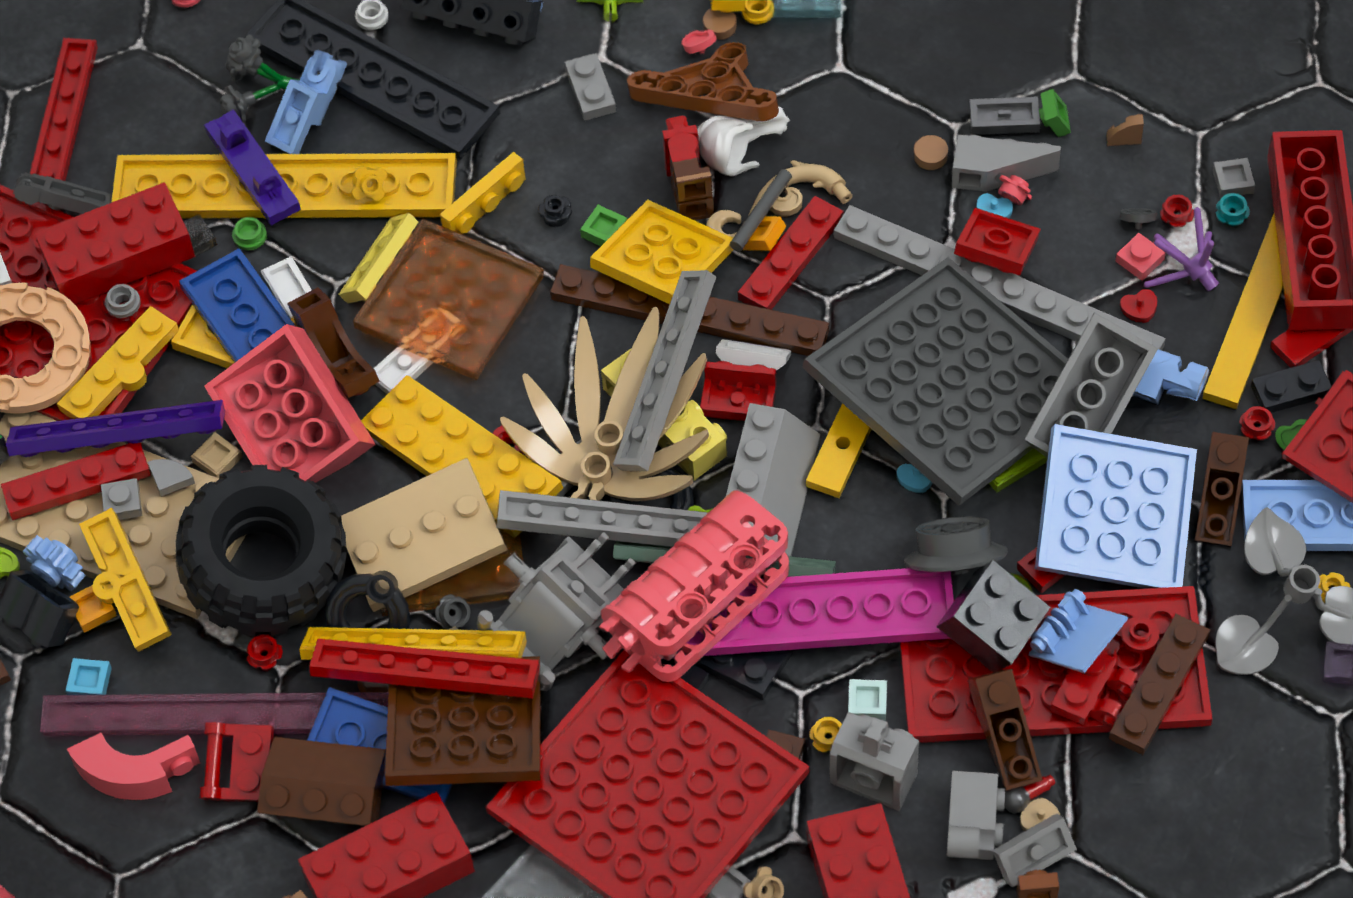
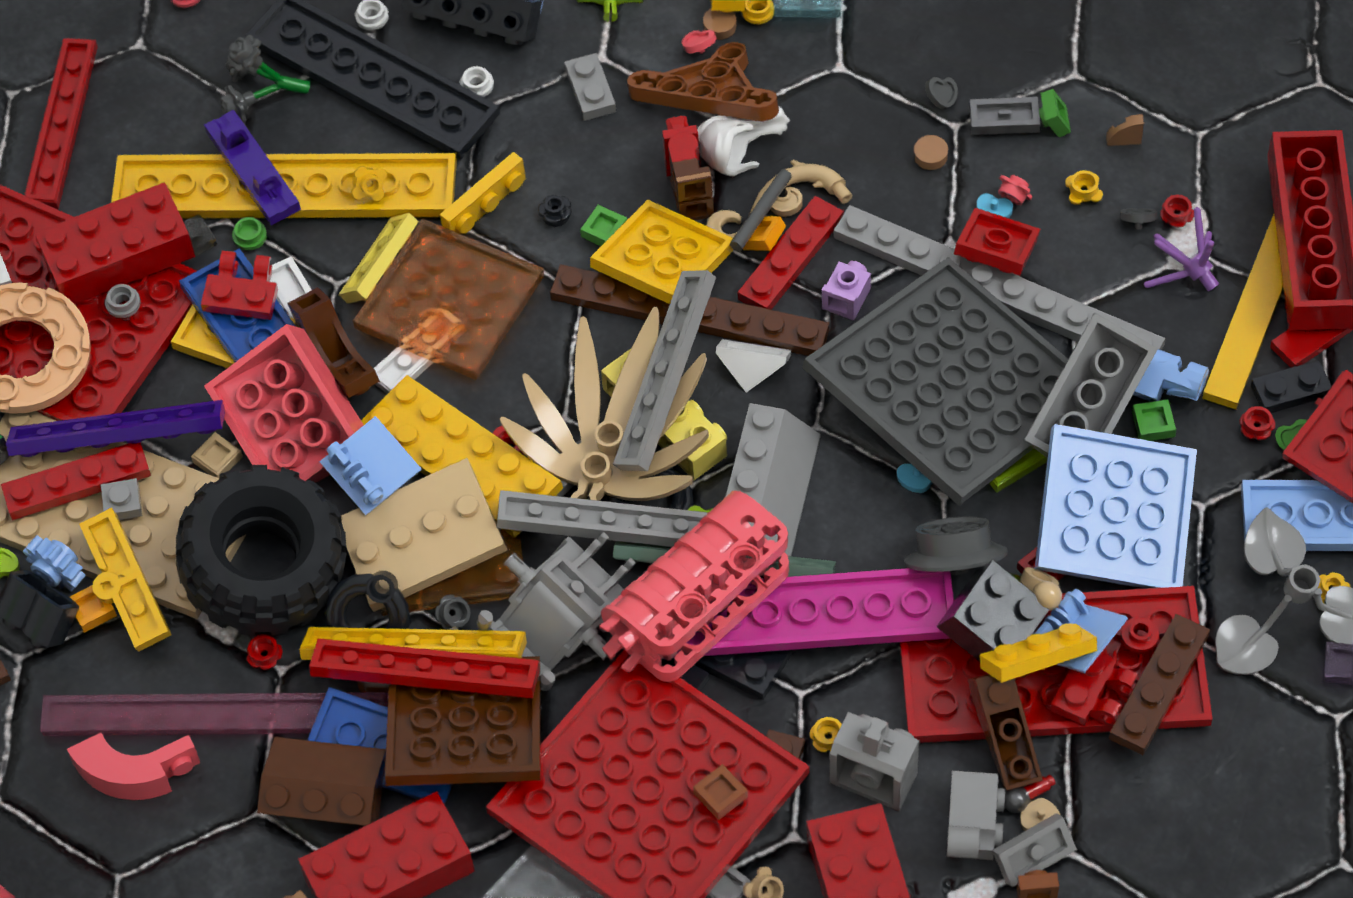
dark grey hinge [13,172,112,214] -> none
yellow hinge [57,306,179,419] -> none
medium azure plate [65,658,112,701] -> none
light grey tile [147,459,195,497] -> none
red plate [199,722,274,802] -> none
light blue plate [265,50,347,154] -> none
red bracket [700,361,777,421] -> none
yellow tile [806,403,872,498] -> none
light aqua plate [848,679,887,721] -> none
light grey slope [952,134,1061,192] -> none
coral plate [1115,233,1166,281] -> none
red piece [1120,289,1157,323] -> none
reddish brown slope [1195,432,1249,546] -> none
light grey tile [1212,158,1255,198] -> none
teal plate [1216,193,1250,226] -> none
none -> red plate [201,250,278,320]
none -> light blue hinge [319,416,422,516]
none -> white plate [460,66,494,97]
none -> dark orange plate [693,764,748,820]
none -> lavender brick [822,261,871,321]
none -> dark grey piece [925,77,958,110]
none -> yellow plate [980,623,1097,683]
none -> tan plate [1019,567,1062,611]
none -> yellow plate [1065,170,1103,205]
none -> bright green plate [1132,399,1176,441]

